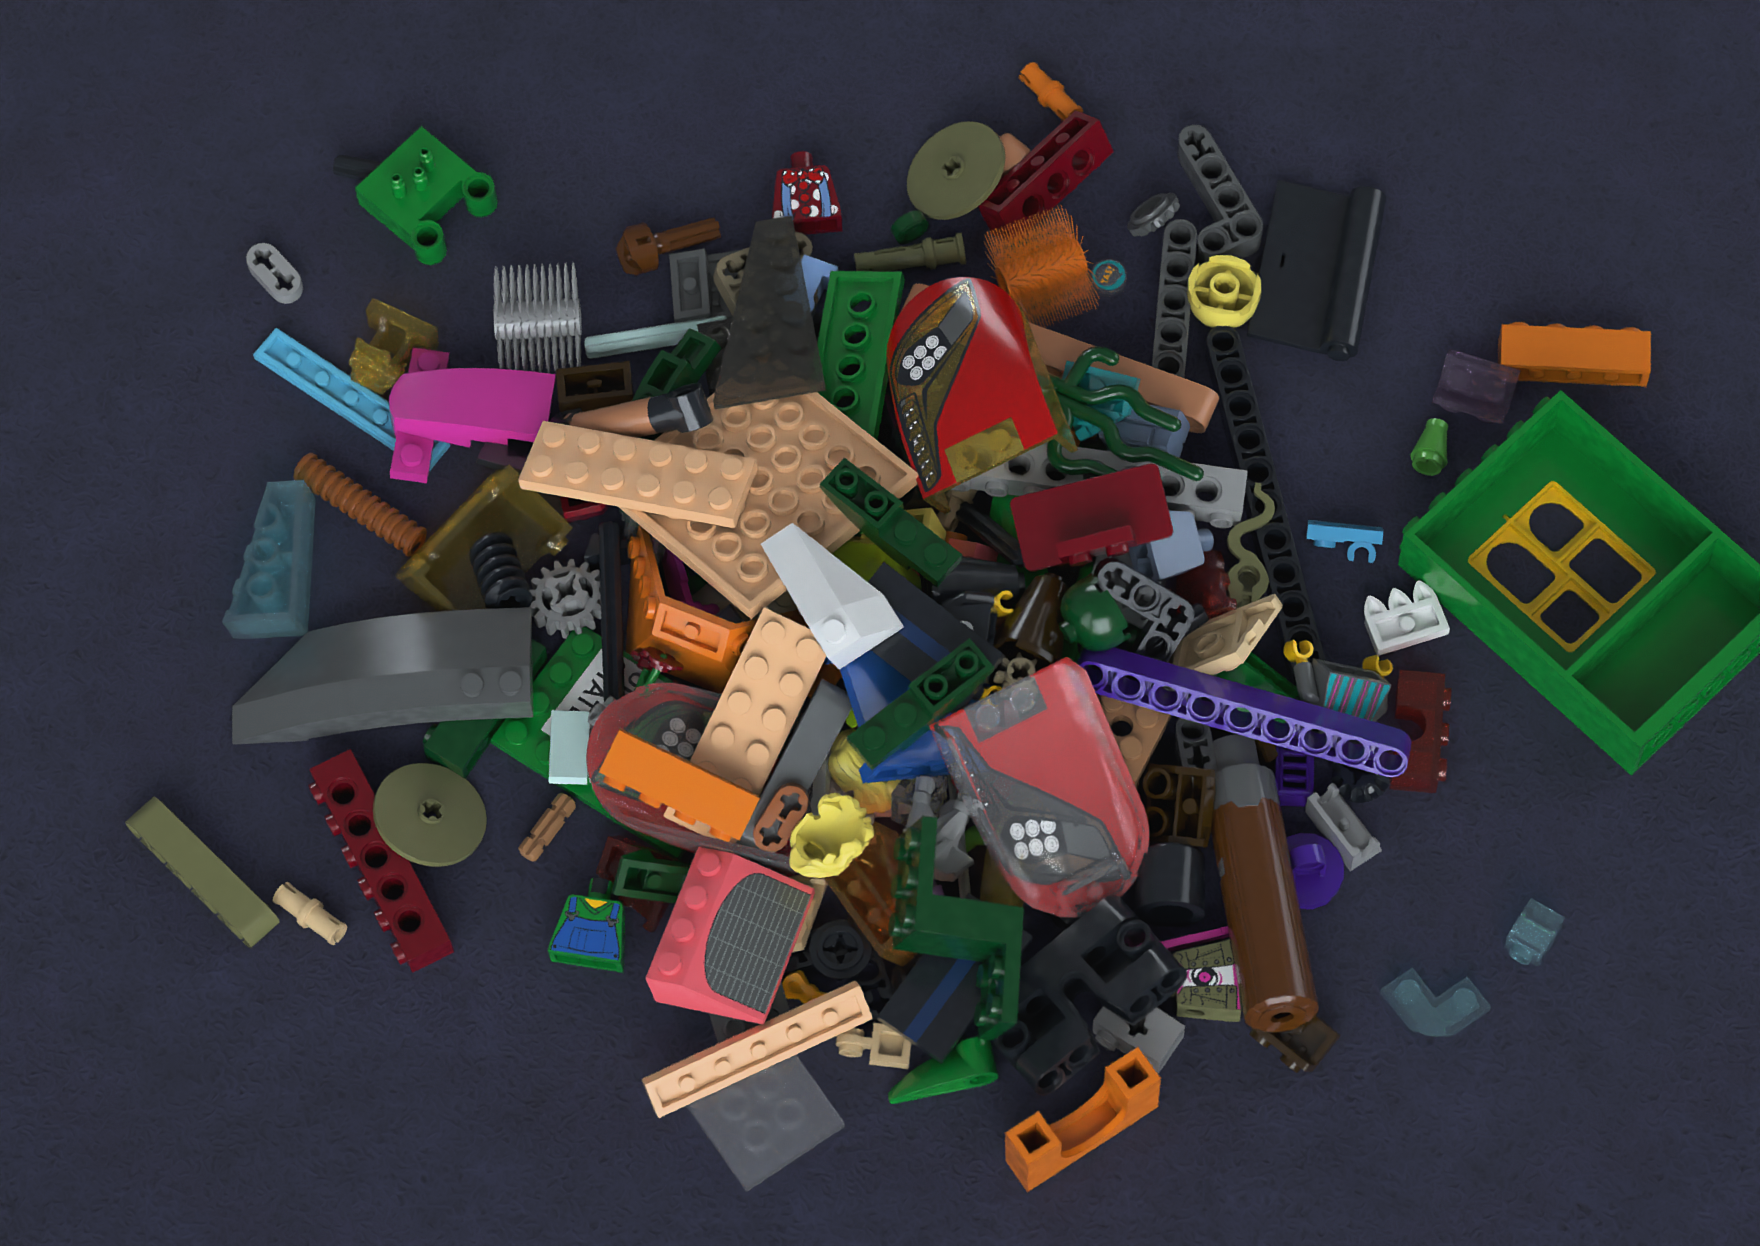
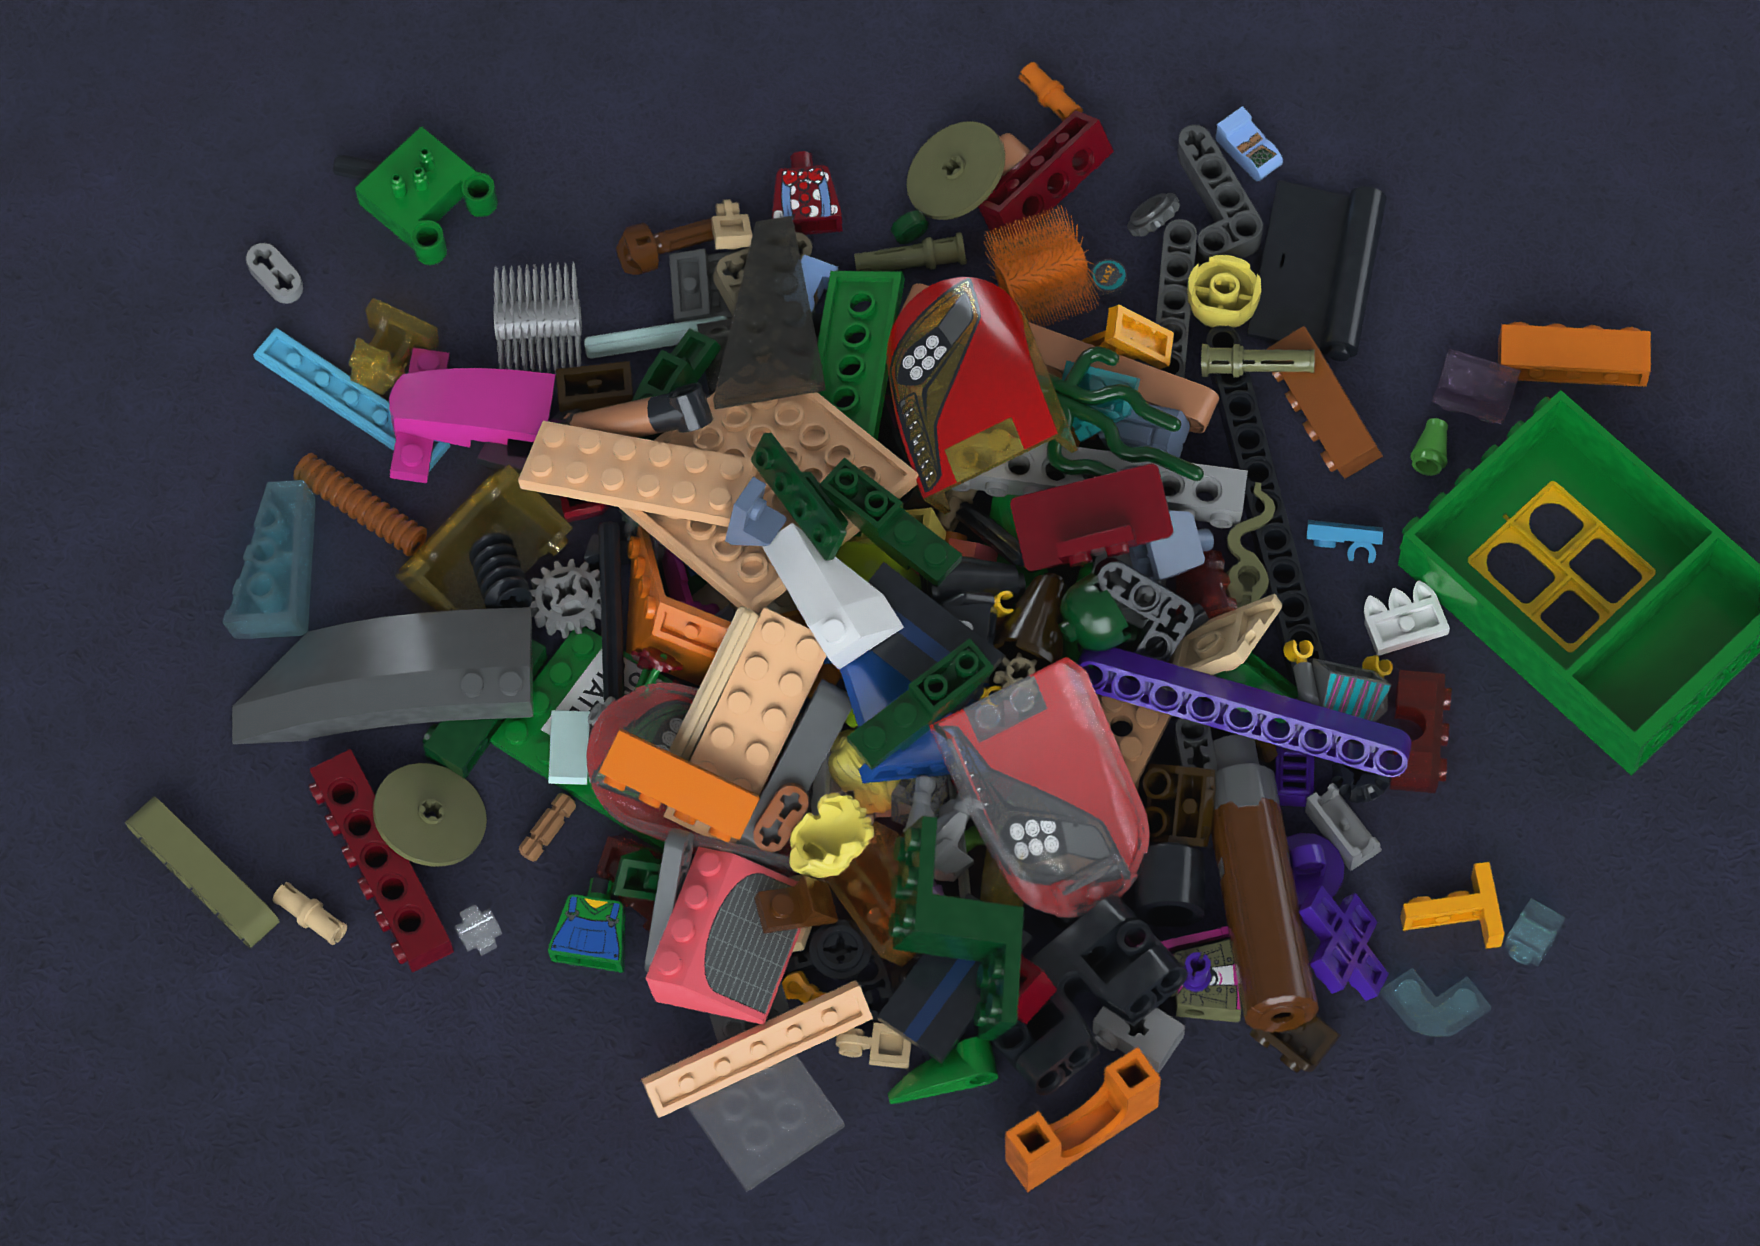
none -> clear gear [454,904,502,956]
none -> dark grey beam [645,828,694,972]
none -> tan axle [669,606,759,761]
none -> tan plate [712,199,752,250]
none -> sand blue slope [725,477,787,546]
none -> dark green bracket [751,433,849,560]
none -> reddish brown slope [754,876,838,934]
none -> dark red panel [1017,955,1057,1025]
none -> light orange bracket [1082,304,1174,369]
none -> dark purple pin [1183,952,1211,992]
none -> olive pin [1201,344,1315,377]
none -> light blue leg [1216,106,1283,181]
none -> dark orange brick [1266,326,1383,479]
none -> dark purple plate [1299,885,1389,1001]
none -> light orange bracket [1400,862,1505,949]

